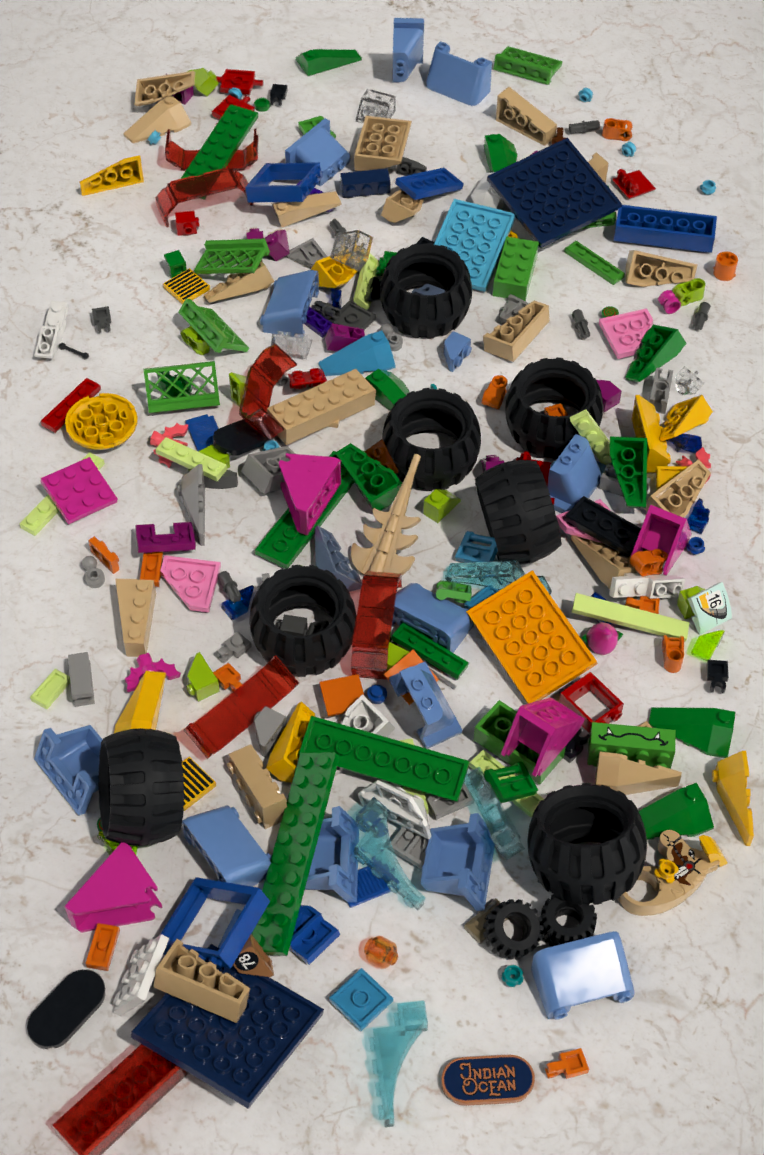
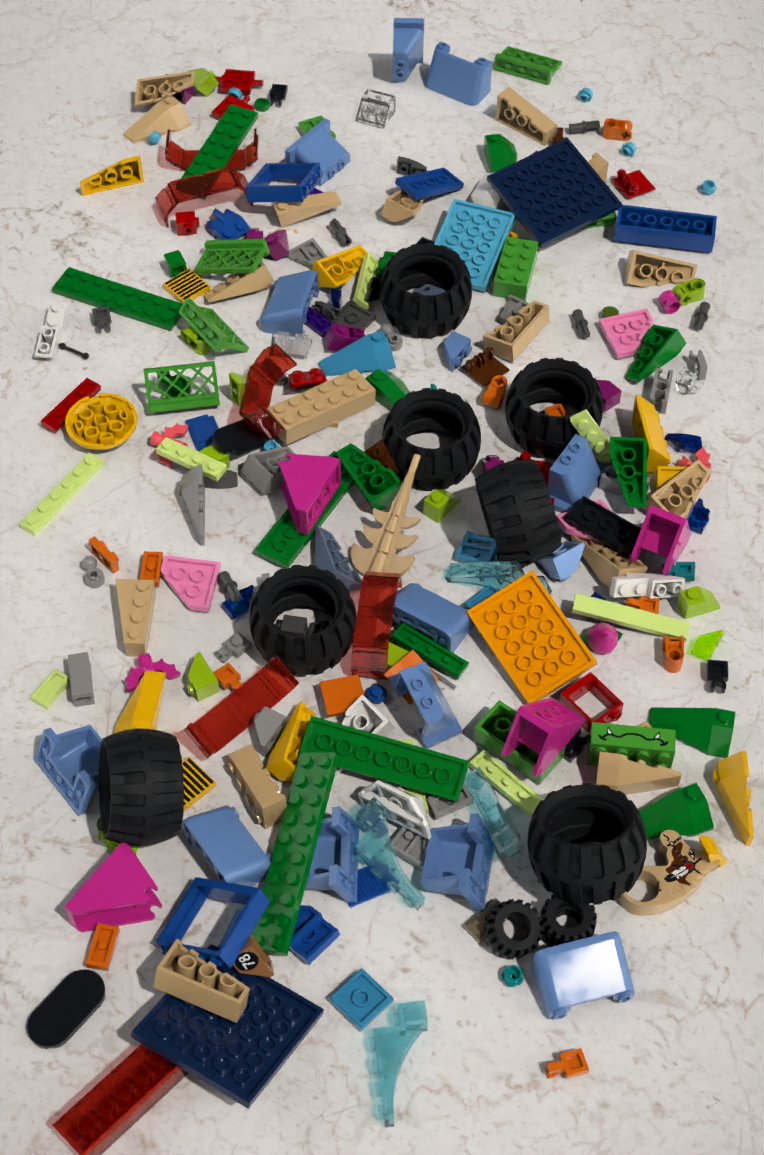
dark pink plate [41,457,118,524] -> none
white plate [113,934,169,1016] -> none
magenta plate [135,522,196,553] -> none
green wedge [296,49,362,76] -> none
clear slope [330,230,373,272] -> none
dark blue brick [340,168,390,198] -> none
tan slope [354,116,412,171] -> none
clear orange head [364,935,398,969] -> none
bright green plate [436,580,472,603] -> none
tile [441,1055,535,1106] -> none
green plate [484,762,538,803] -> none
bright green tile [565,241,625,285] -> none
orange piece [629,549,668,576] -> none
yellow plate [654,859,679,883] -> none
yellow wedge [660,395,713,442] -> none
blue plate [686,537,705,554] -> none
light aqua slope [688,582,732,635] -> none
orange piece [713,251,738,281] -> none
none -> green plate [52,267,183,332]
none -> blue plate [207,208,251,240]
none -> reddish brown hinge [461,347,510,387]
none -> light blue slope [536,541,585,581]
none -> teal plate [662,562,696,581]
none -> light grey plate [688,350,708,380]

